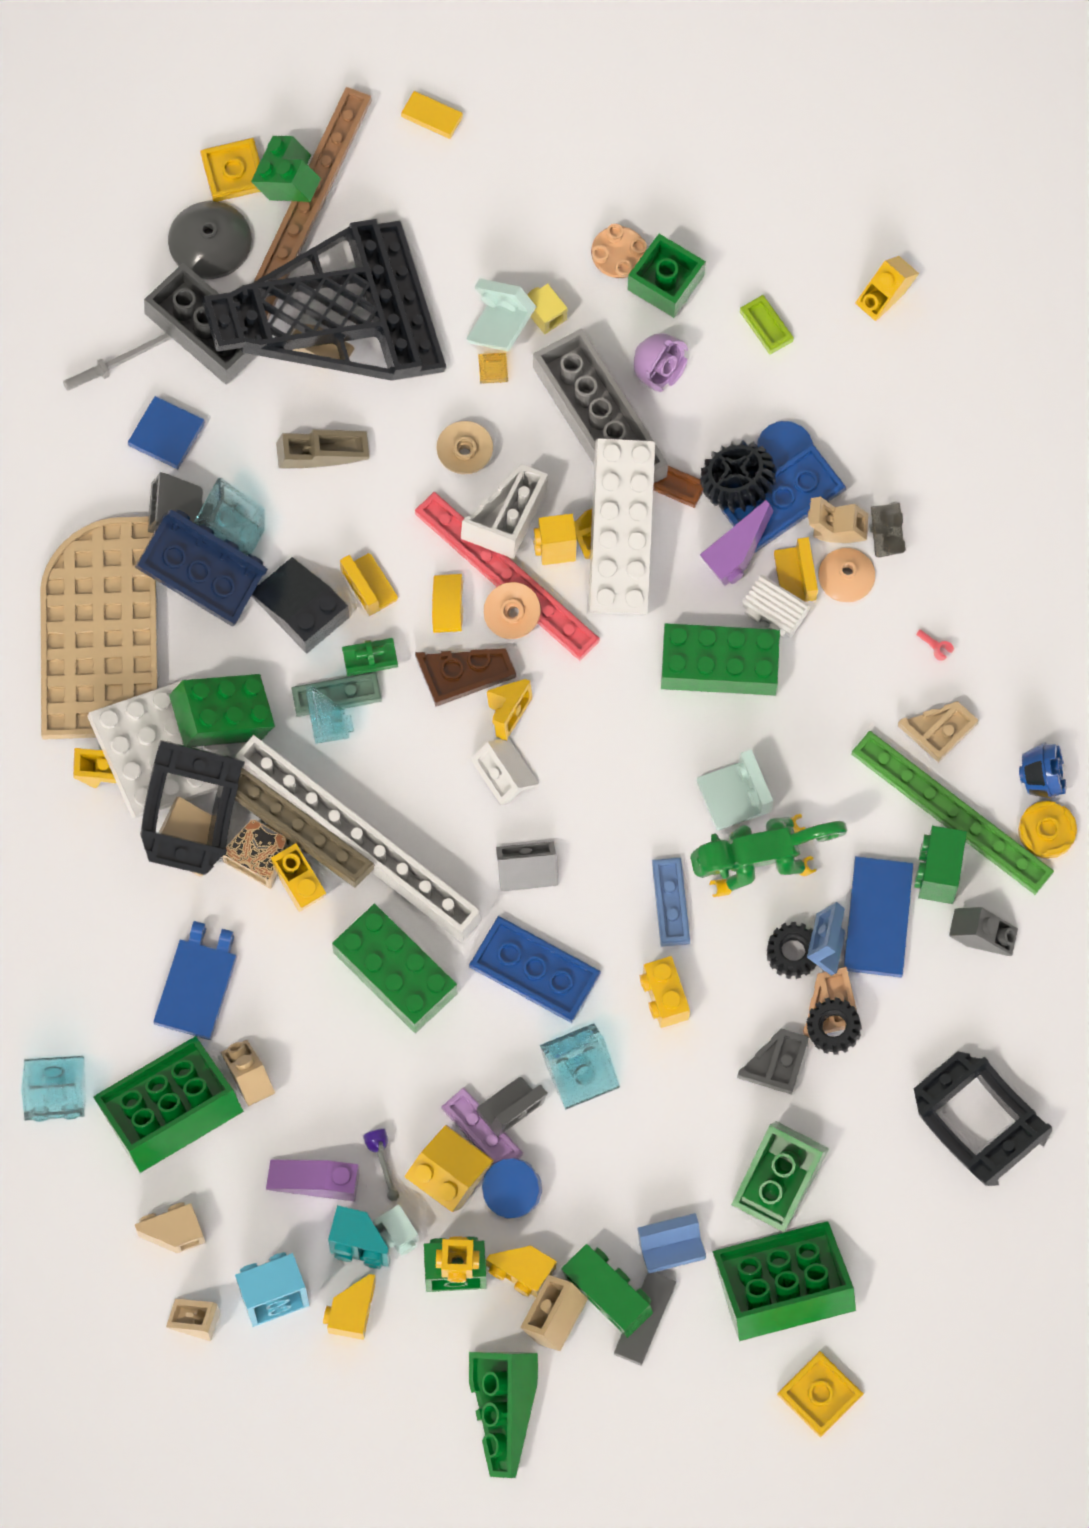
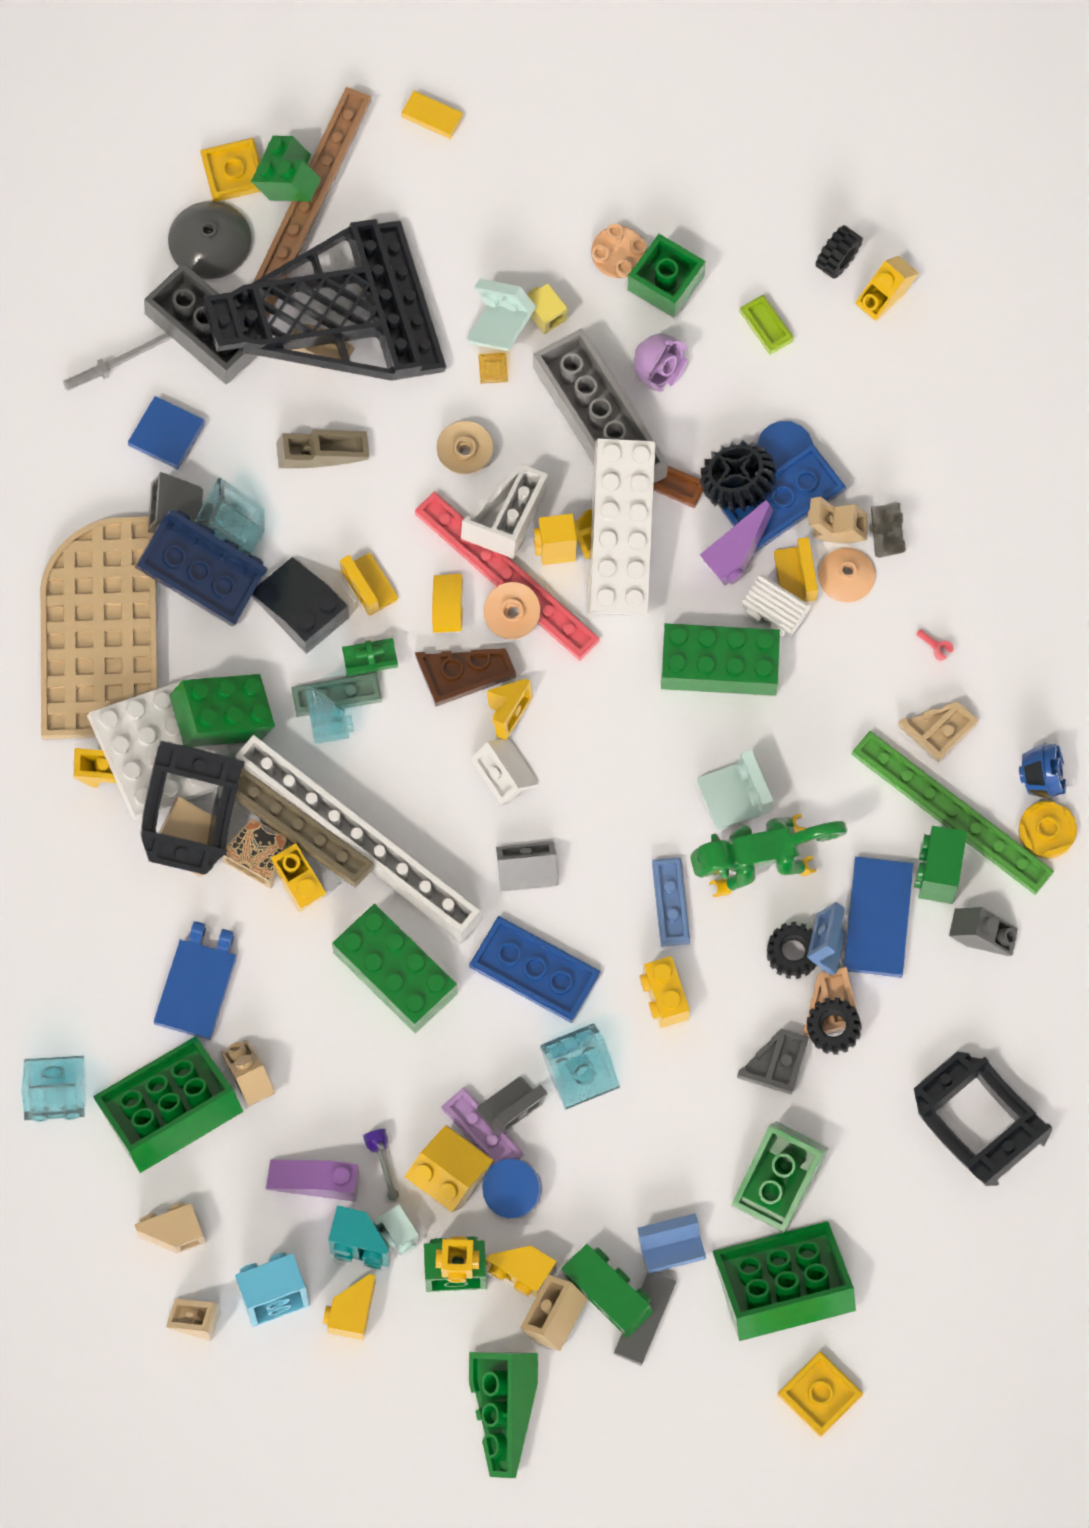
none -> black tyre [815,225,863,279]

